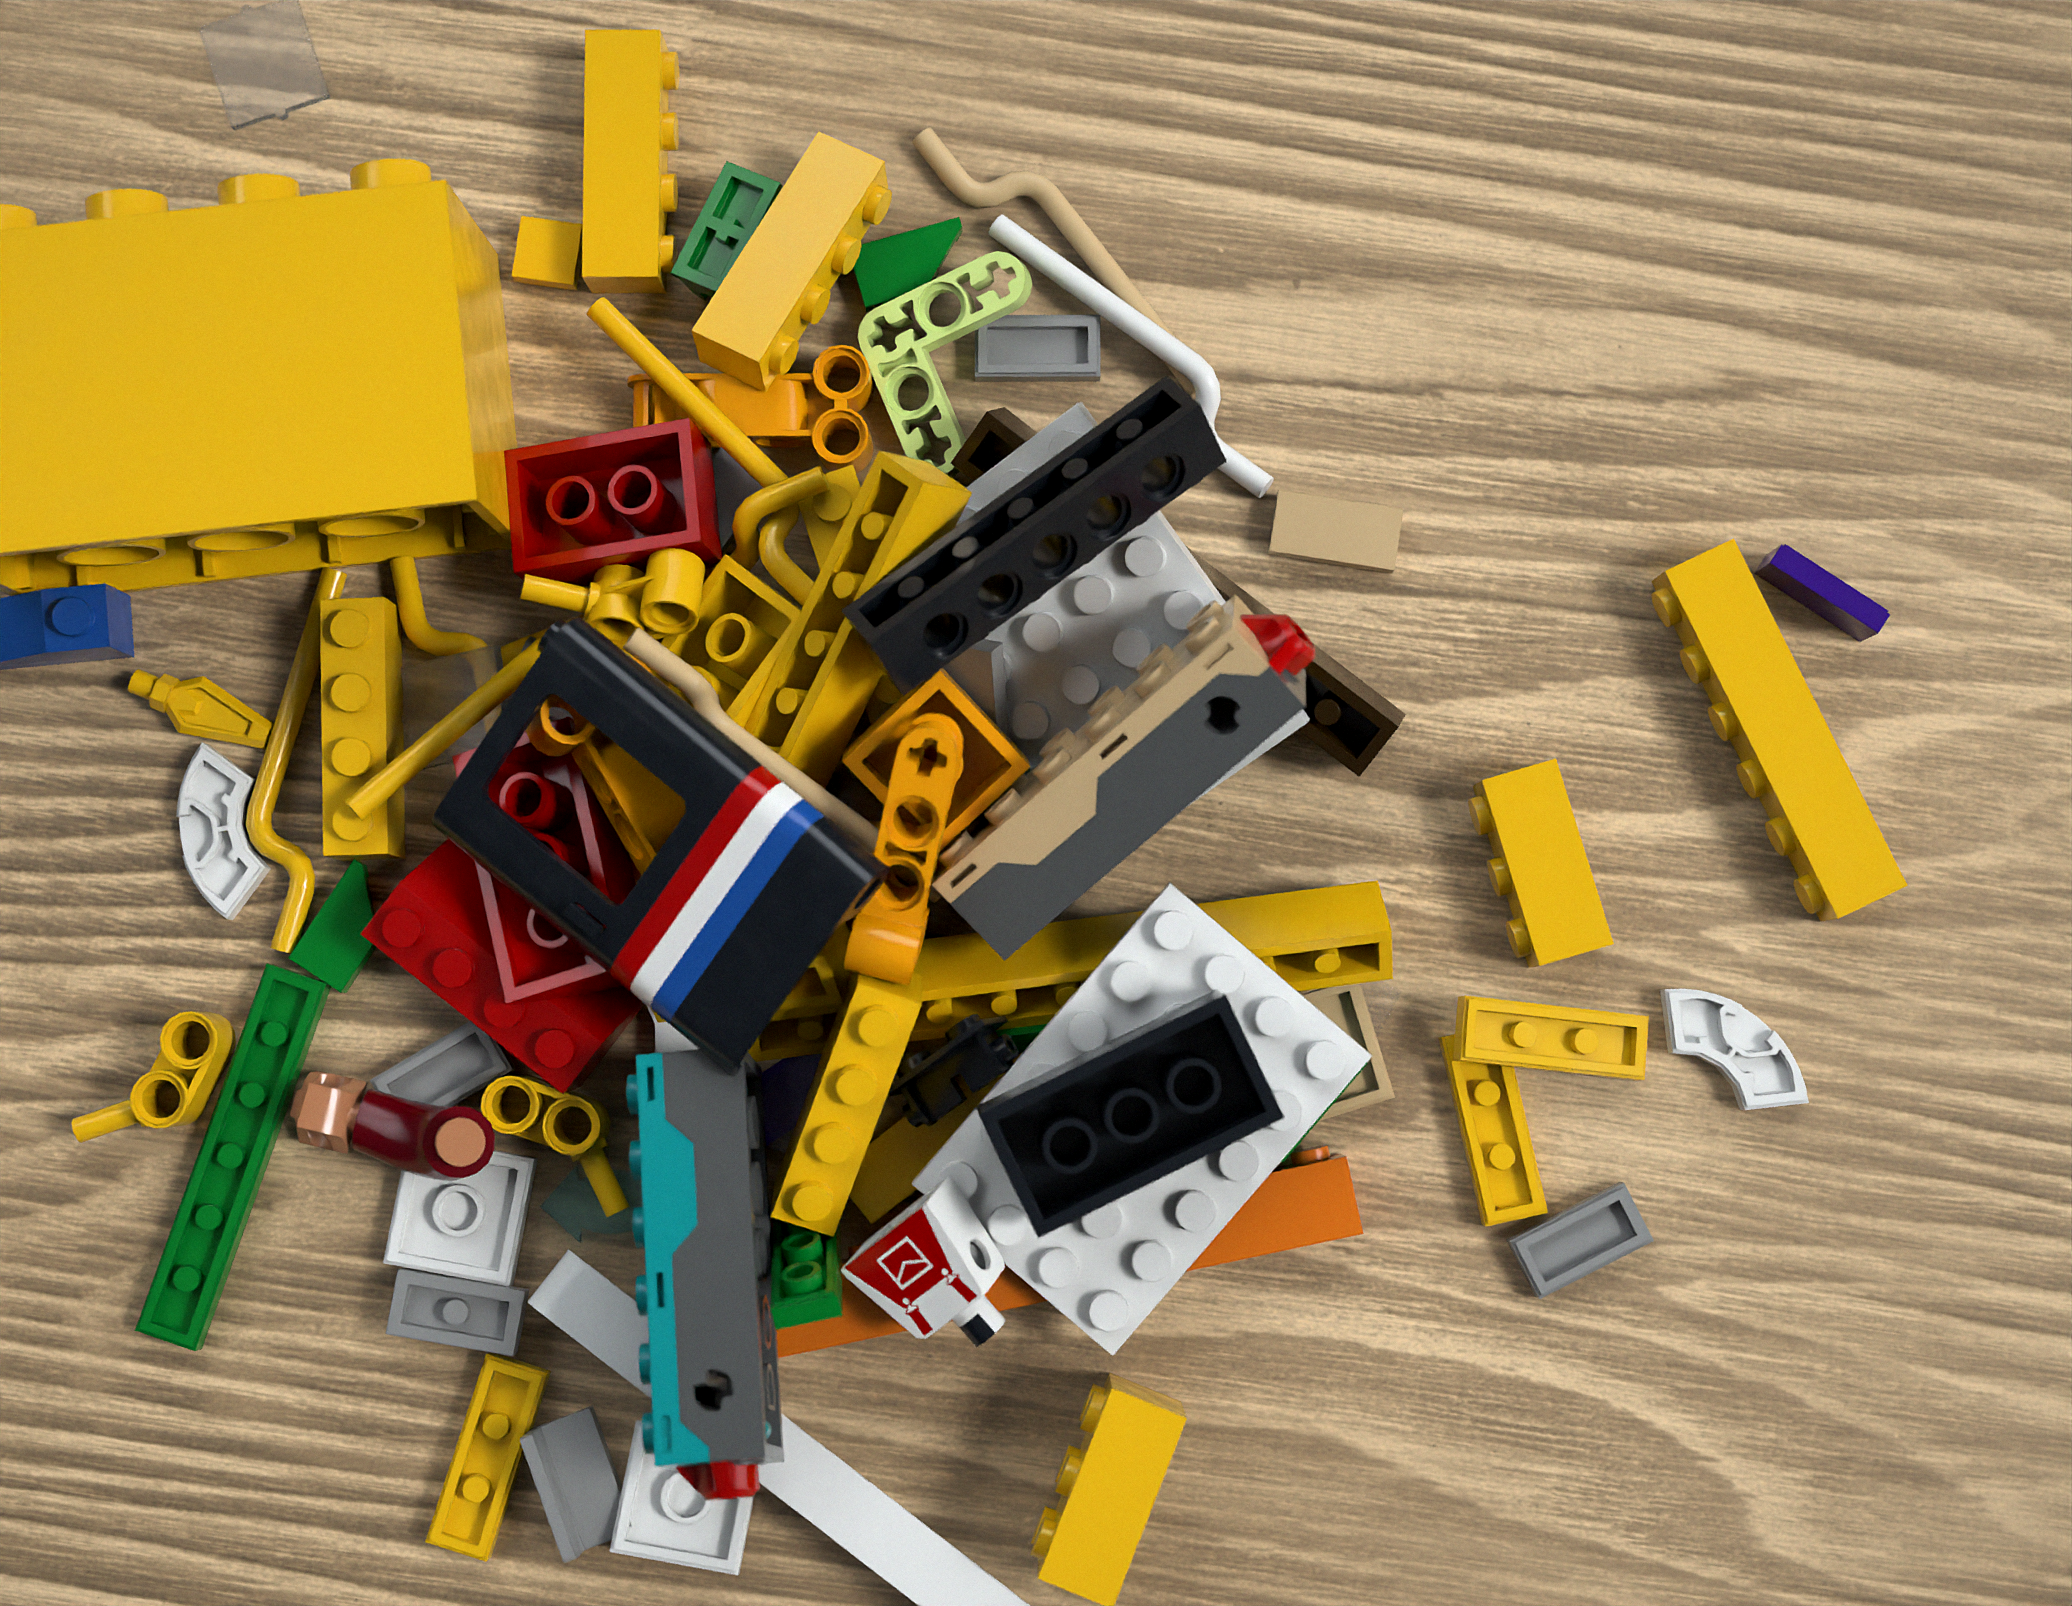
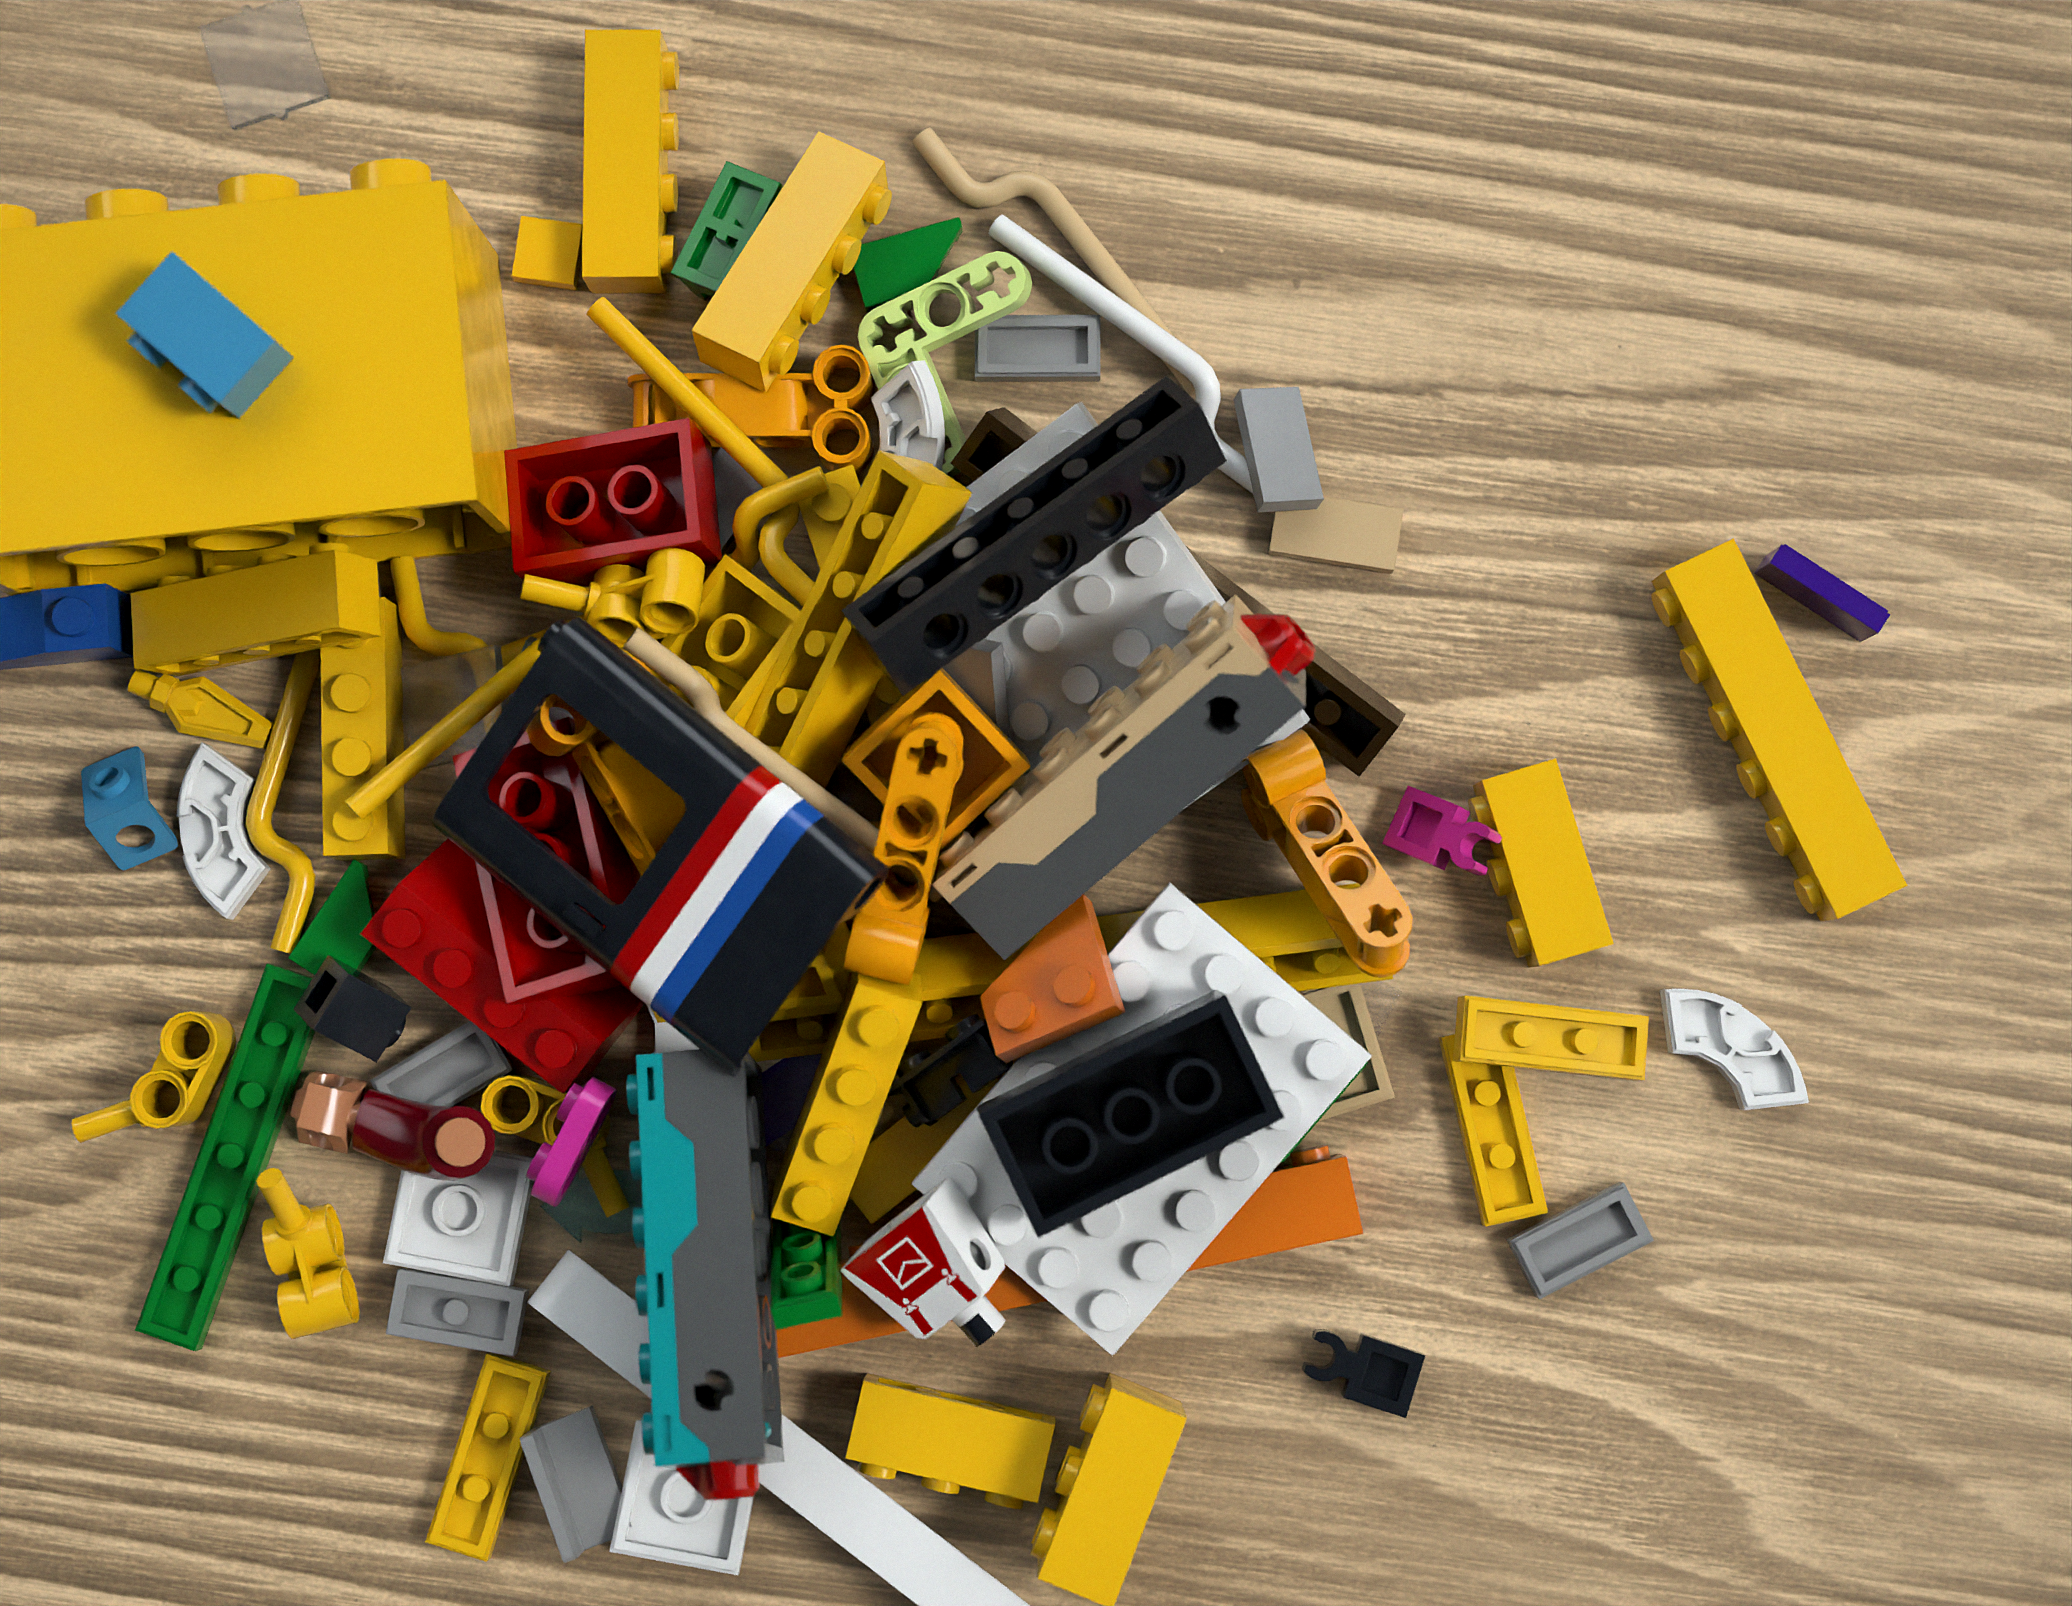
none -> dark azure bracket [81,746,178,870]
none -> dark azure brick [116,252,294,418]
none -> yellow brick [131,543,381,676]
none -> yellow beam [256,1168,360,1339]
none -> black brick [293,955,412,1063]
none -> dark pink plate [526,1077,617,1207]
none -> yellow brick [845,1373,1055,1509]
none -> white tile [860,360,945,487]
none -> orange wing [980,894,1125,1063]
none -> light grey tile [1234,387,1324,512]
none -> light orange piece [1241,729,1413,978]
none -> black plate [1302,1329,1425,1418]
none -> dark pink plate [1382,786,1502,875]

